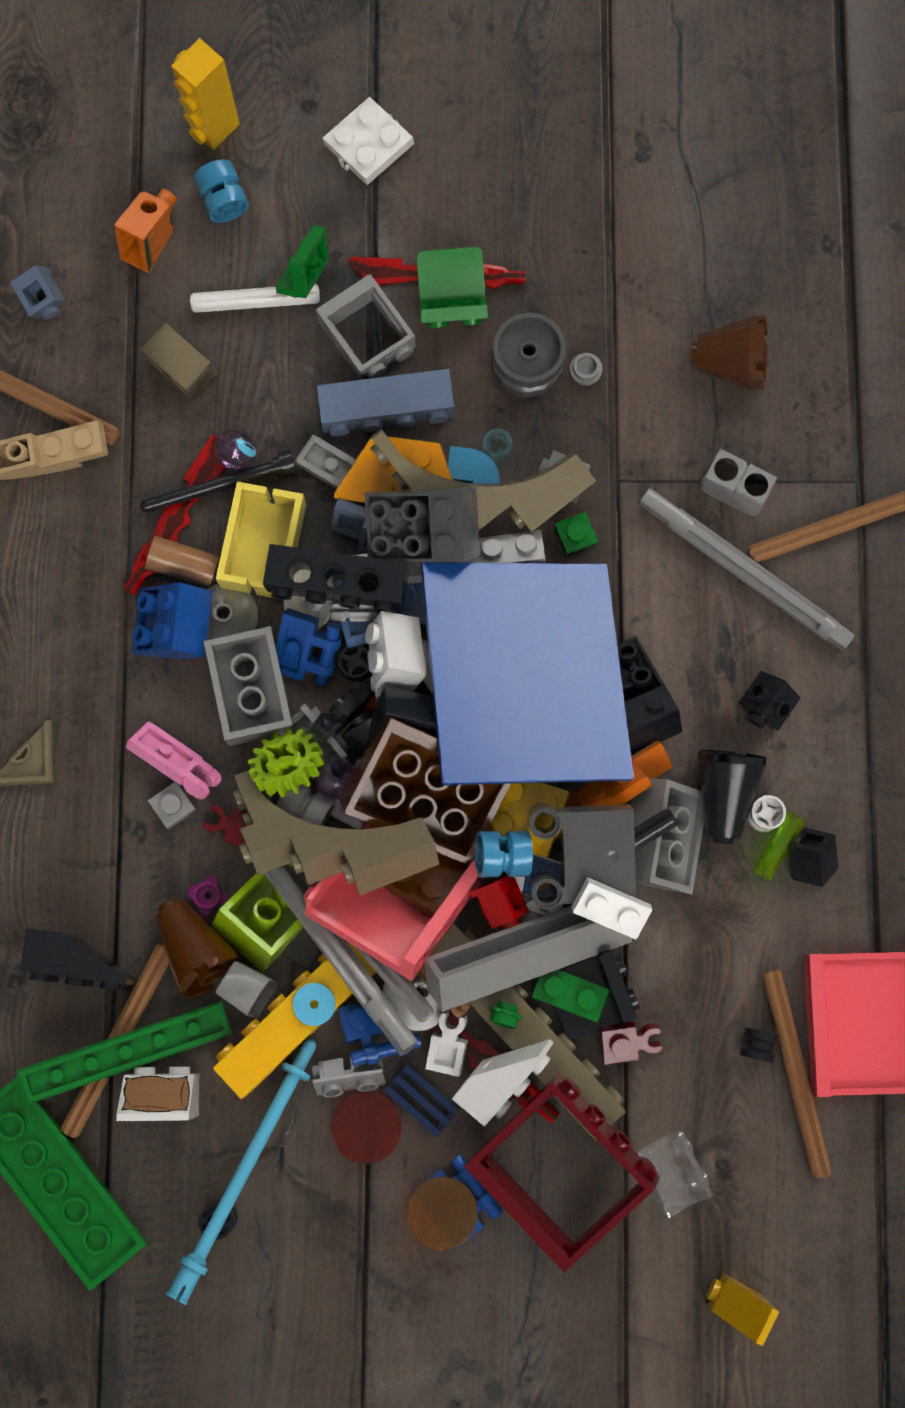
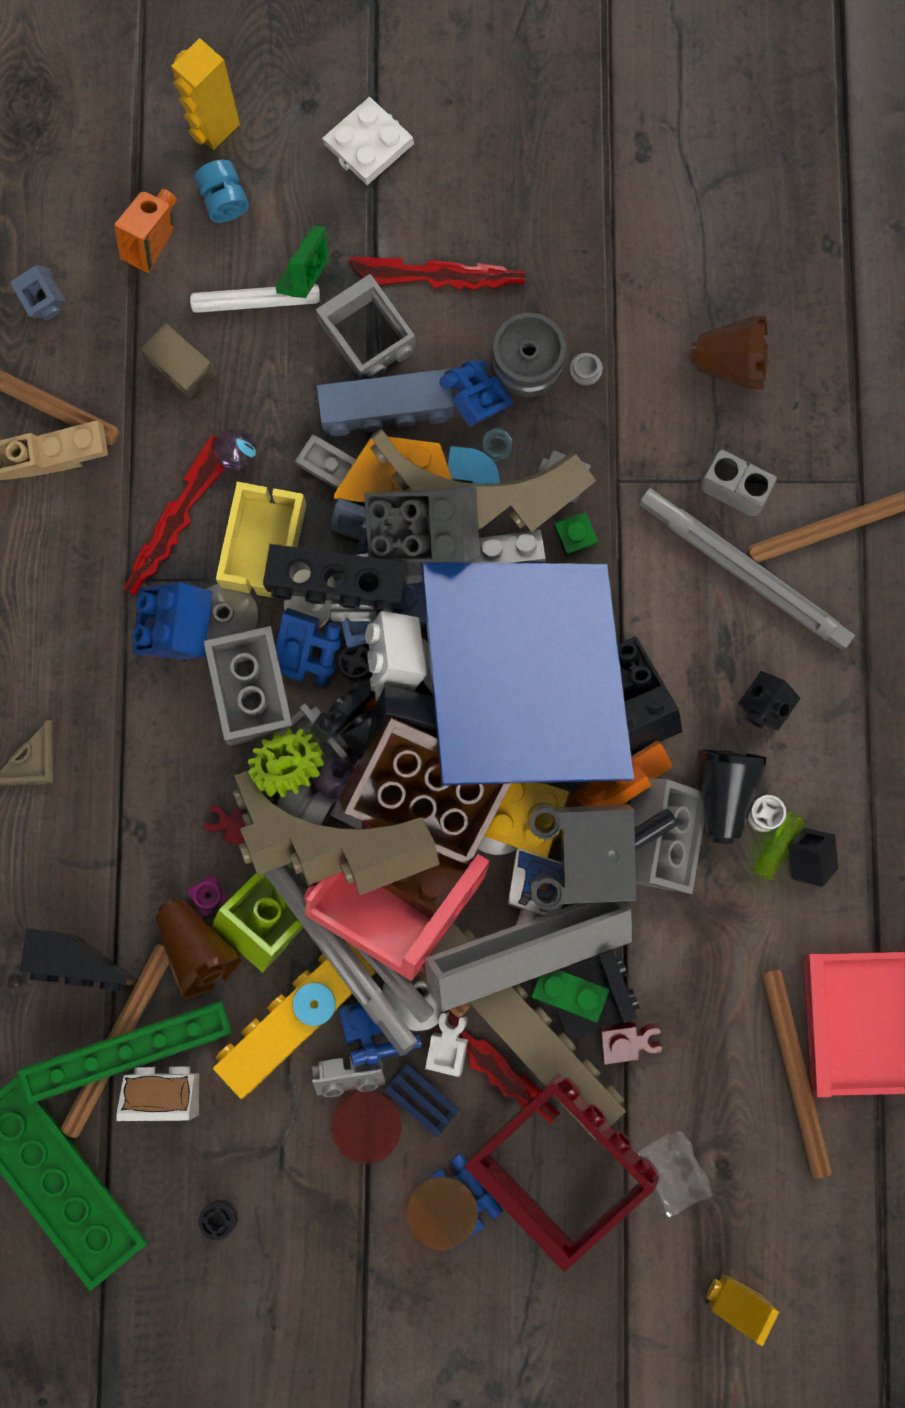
bright pink hinge [126,721,222,800] -> none
black piece [140,449,297,513] -> none
medium nougat brick [144,535,219,588] -> none
light grey plate [148,782,197,829] -> none
medium azure bar [166,1038,317,1305] -> none
light grey piece [215,961,278,1018] -> none
green bracket [417,246,488,328] -> none
white slope [452,1039,554,1127] -> none
red brick [469,875,529,931] -> none
dark azure wheel [475,831,533,878] -> none
green plate [489,1001,523,1029] -> none
white plate [571,877,652,940] -> none
black wheel [739,1027,779,1063] -> none
none -> blue plate [439,360,514,427]

